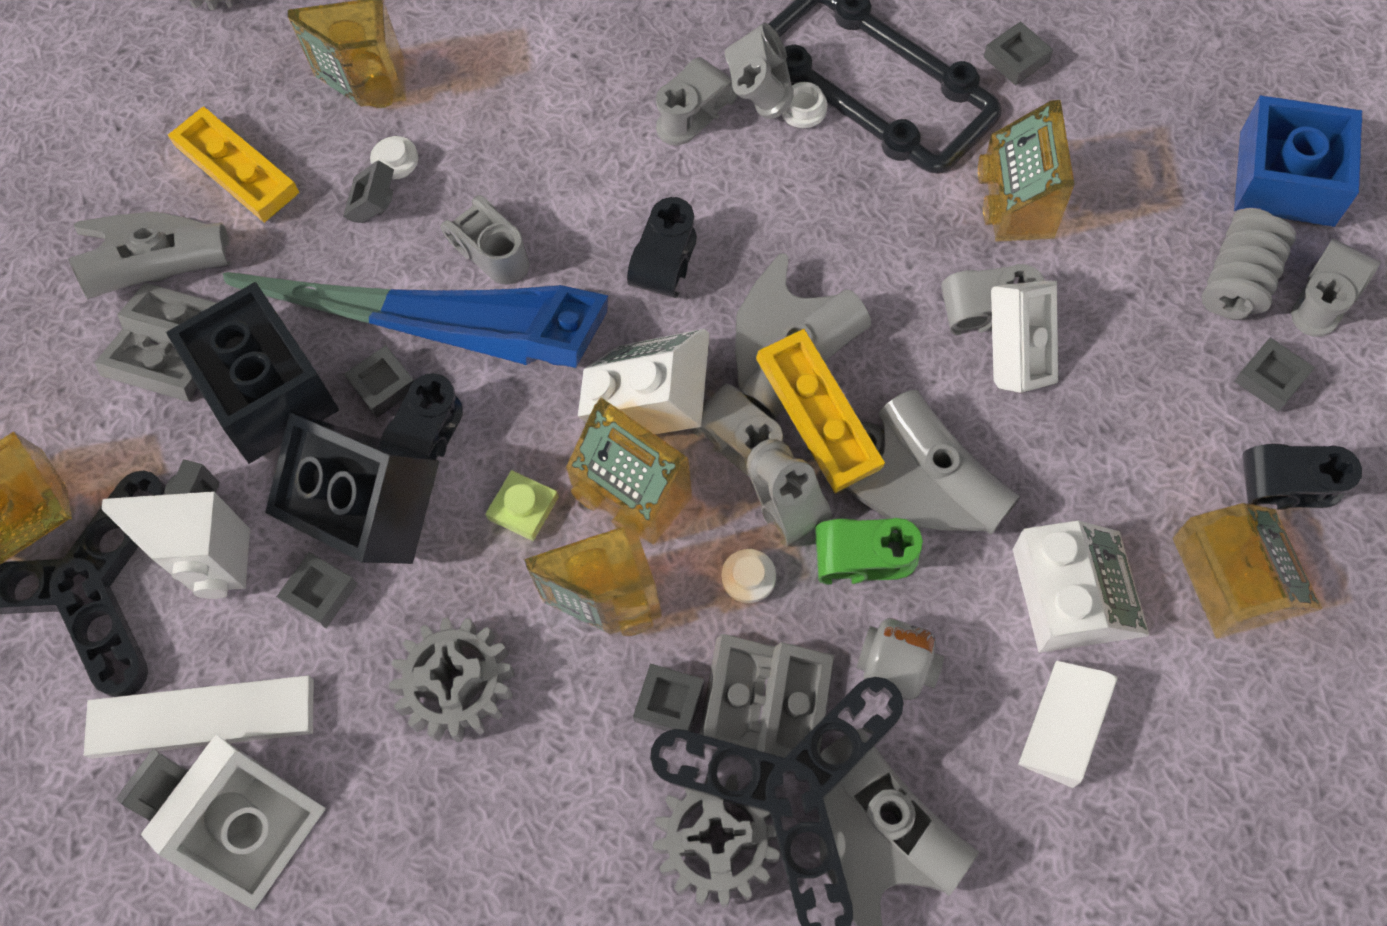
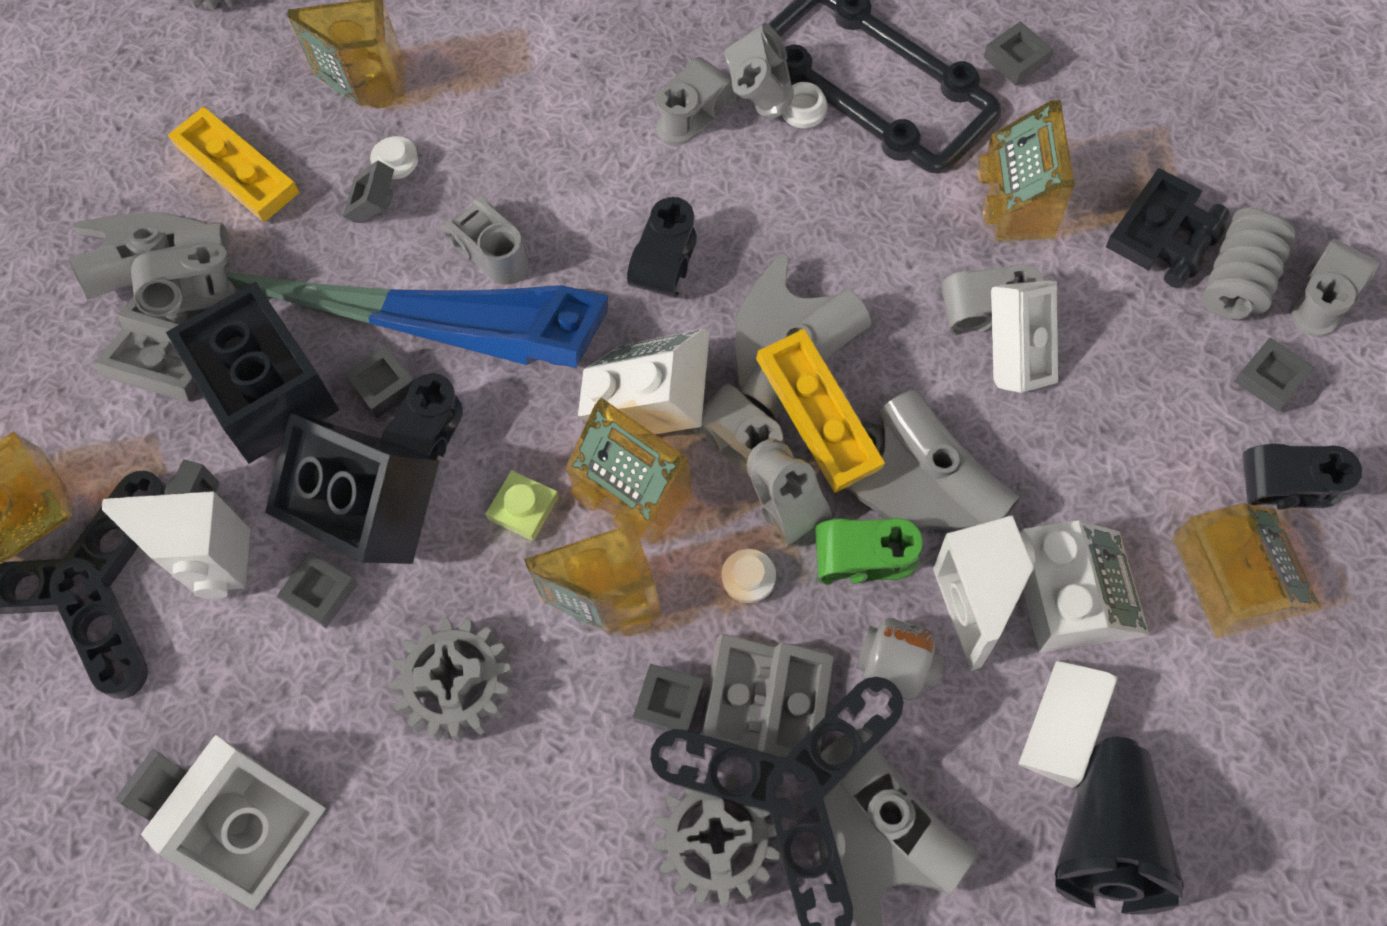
white tile [83,675,314,759] -> none
blue brick [1234,95,1362,227] -> none
none -> light grey piece [131,243,236,317]
none -> white slope [933,515,1036,671]
none -> black cone [1054,736,1184,915]
none -> black plate [1105,168,1230,288]

